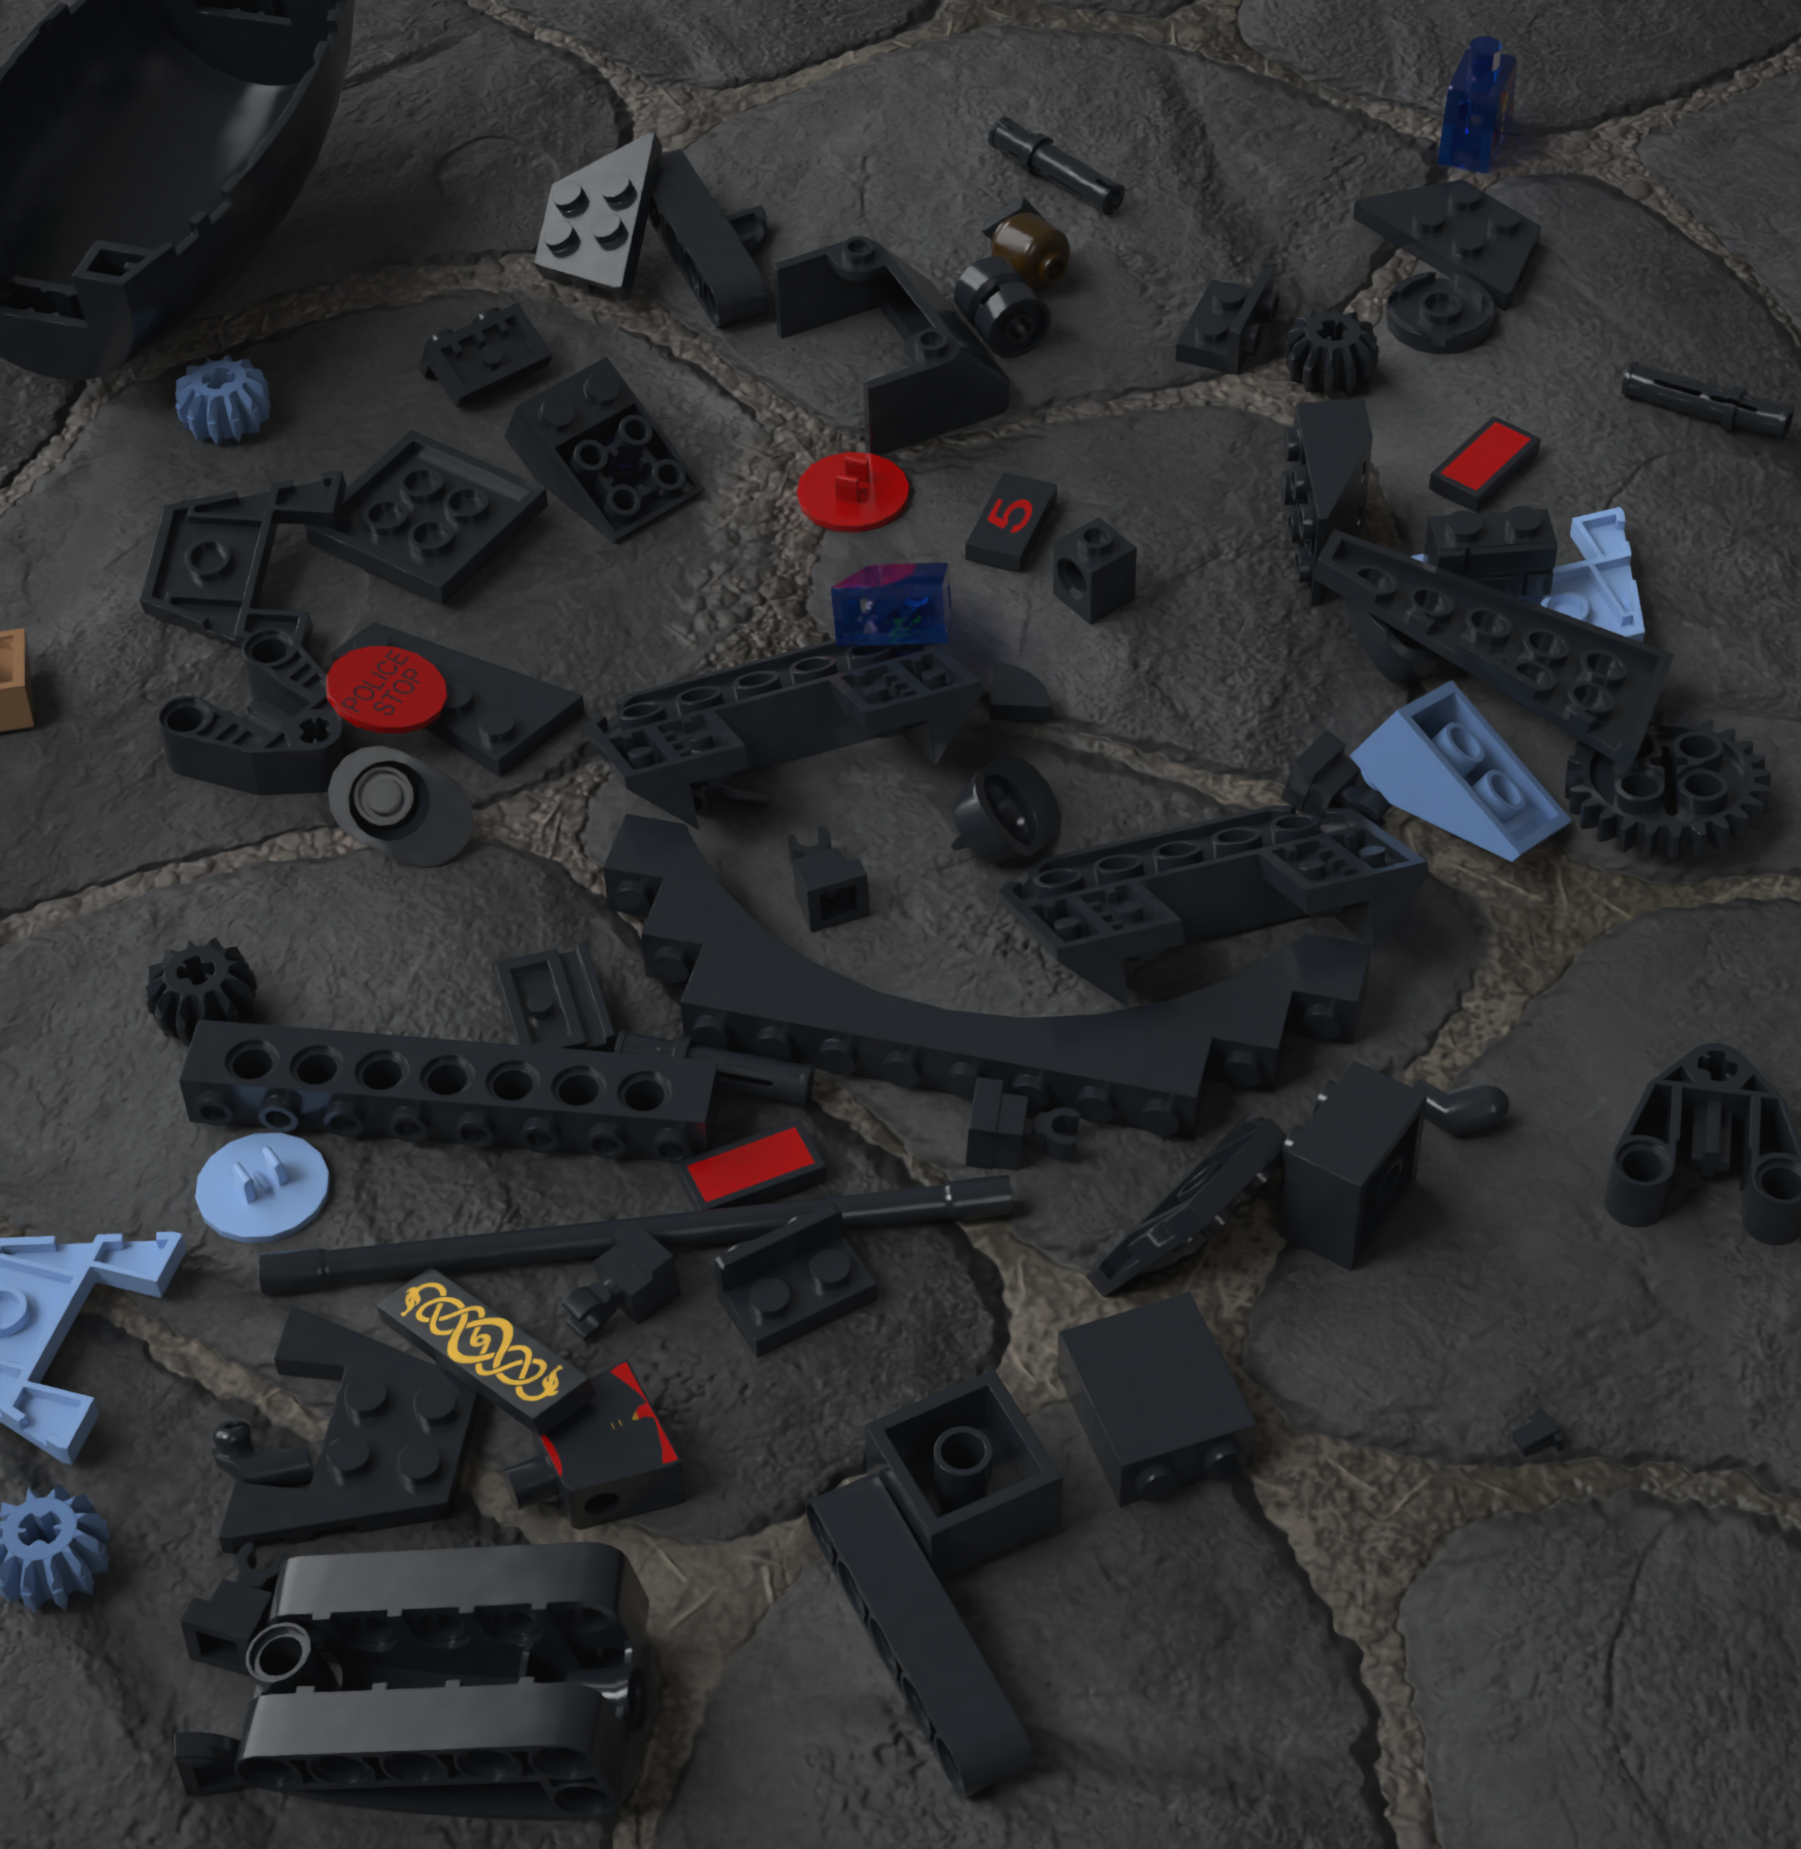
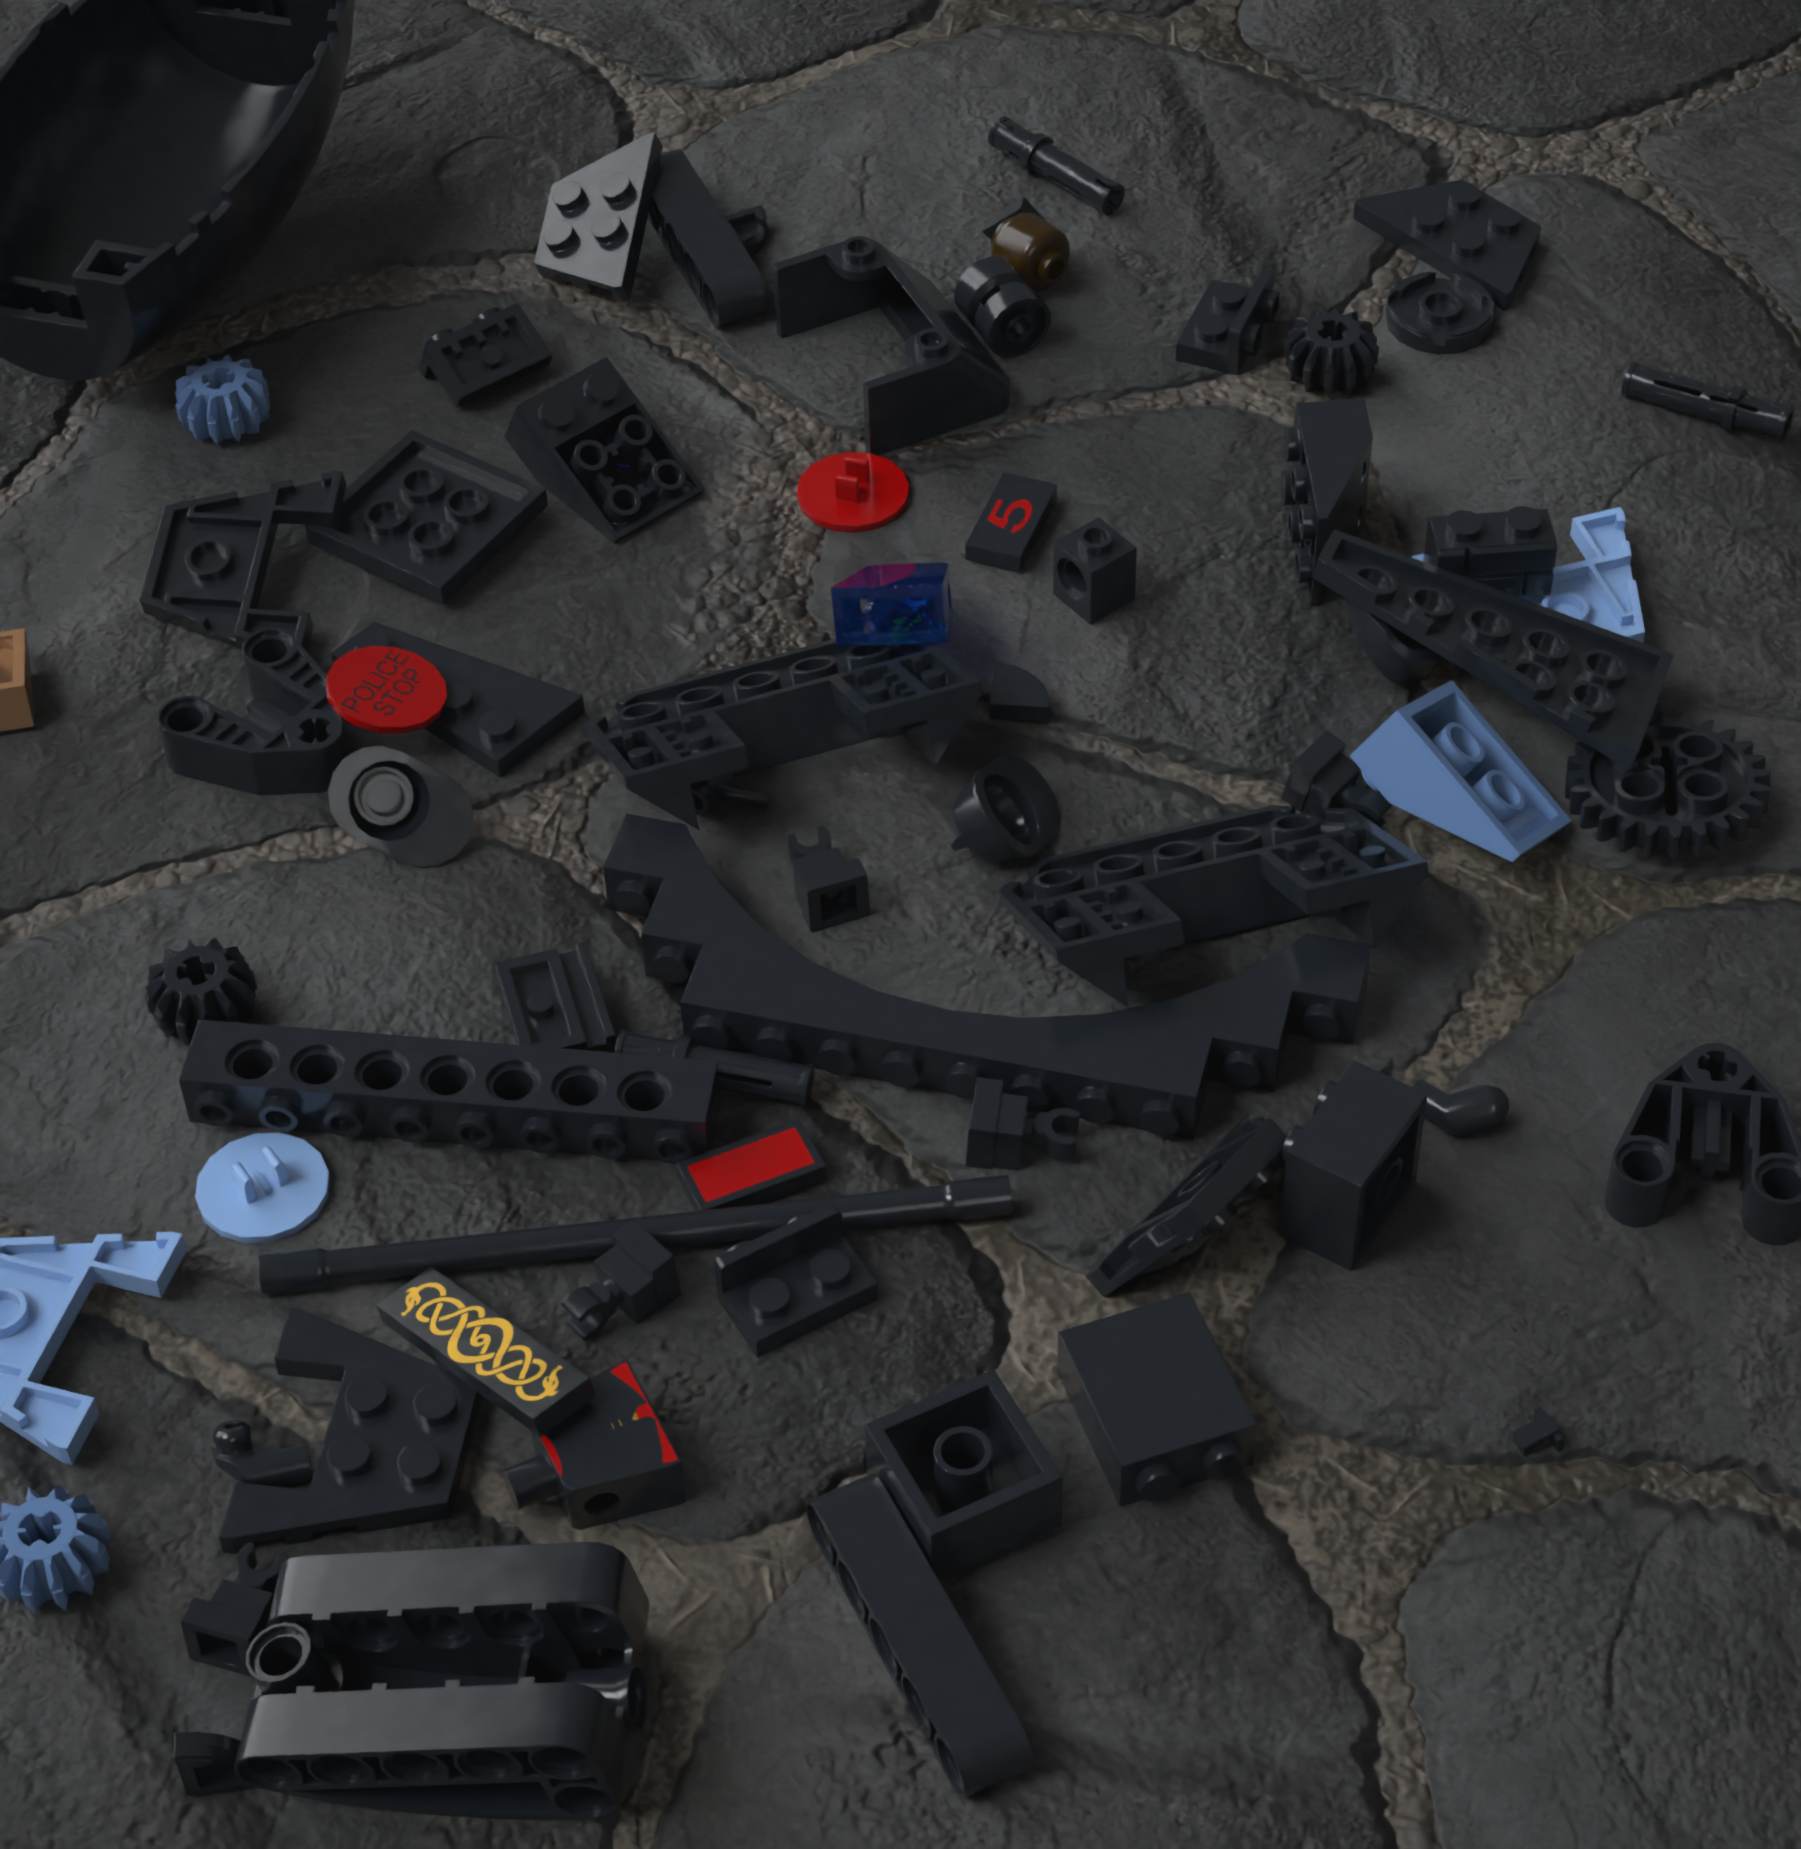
tile [1429,416,1541,512] -> none
clear blue torso [1437,36,1517,174] -> none

